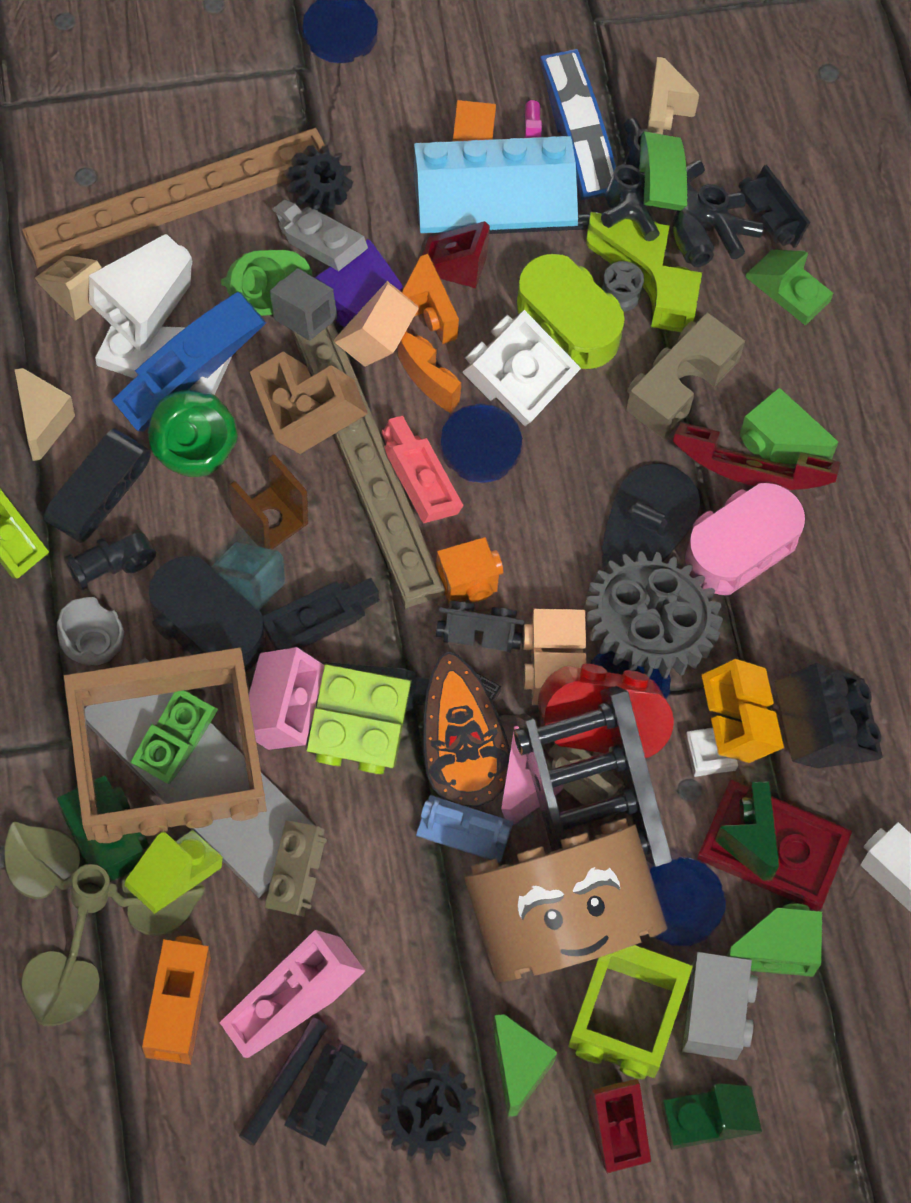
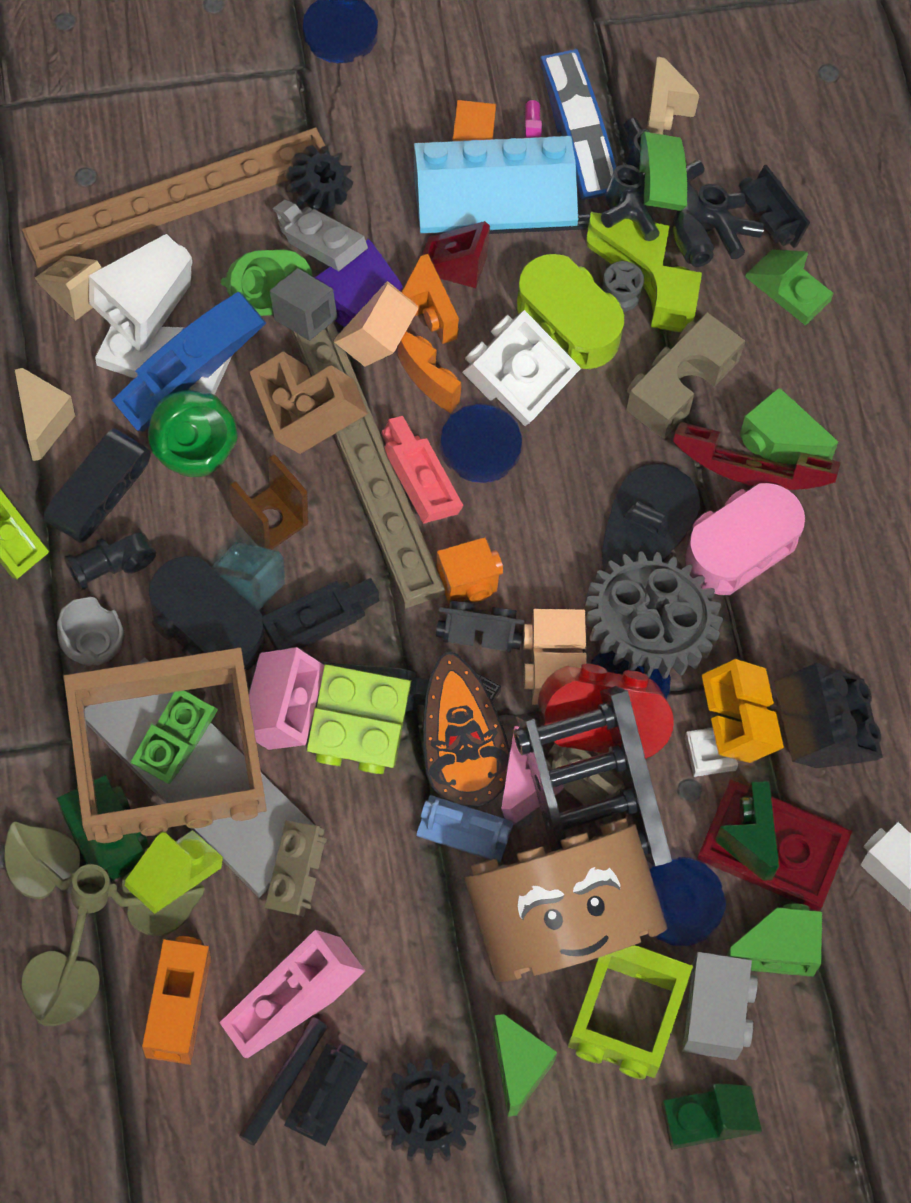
dark red slope [586,1079,651,1173] -> none

